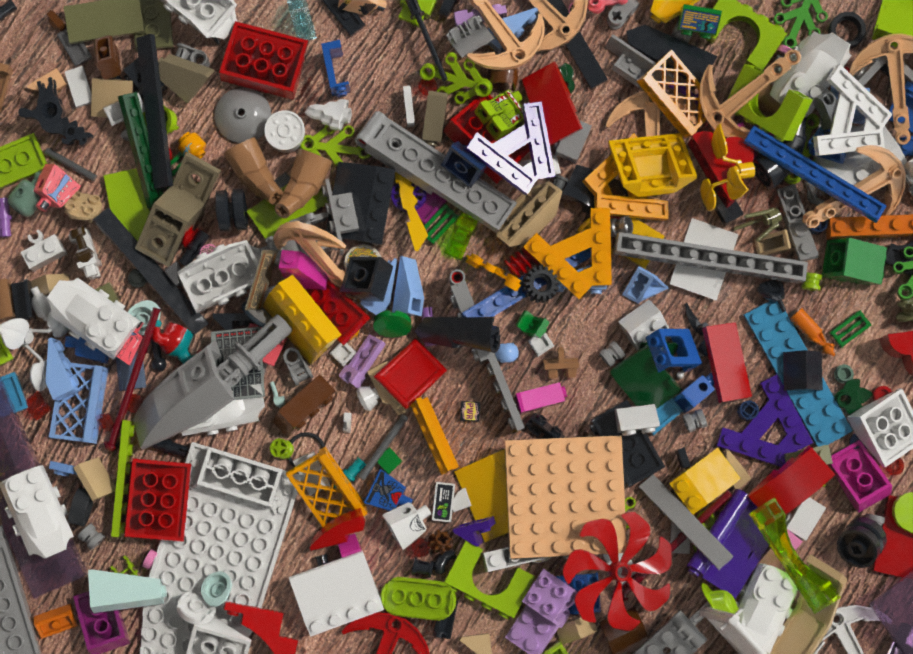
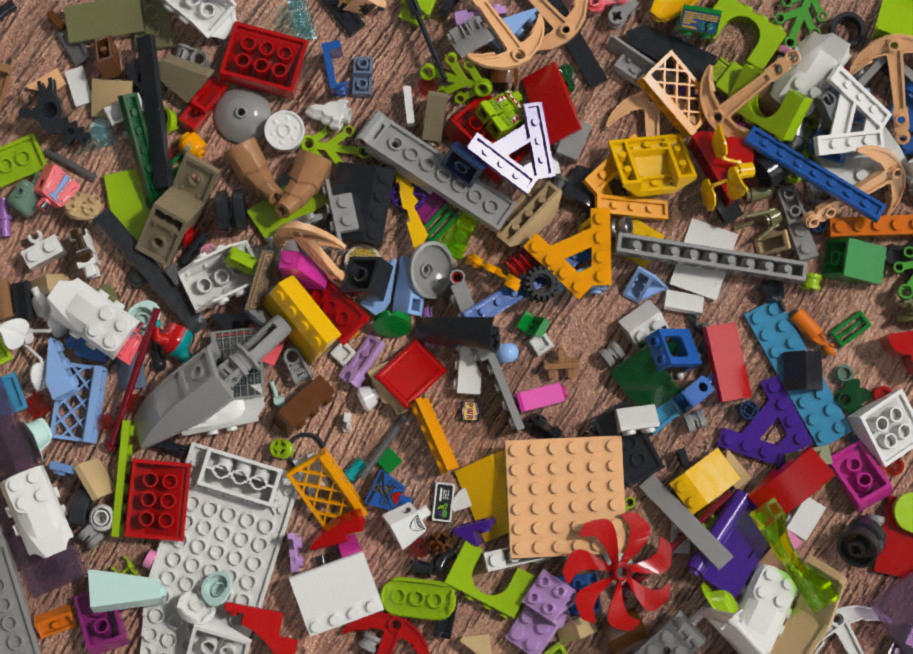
none -> light aqua piece [21,418,52,462]
none -> clear light blue slope [89,117,117,149]
none -> white cone [89,504,114,531]
none -> red slope [178,75,228,133]
none -> lime piece [225,247,260,278]
none -> lavender wing [287,533,304,572]
none -> sand blue slope [352,56,373,98]
none -> light grey wheel [357,630,381,653]
none -> light grey dish [408,241,455,299]
none -> white slope [453,346,481,396]
none -> white tile [663,289,704,316]
none -> lime piece [712,57,743,99]
none -> olive cone [742,185,772,203]

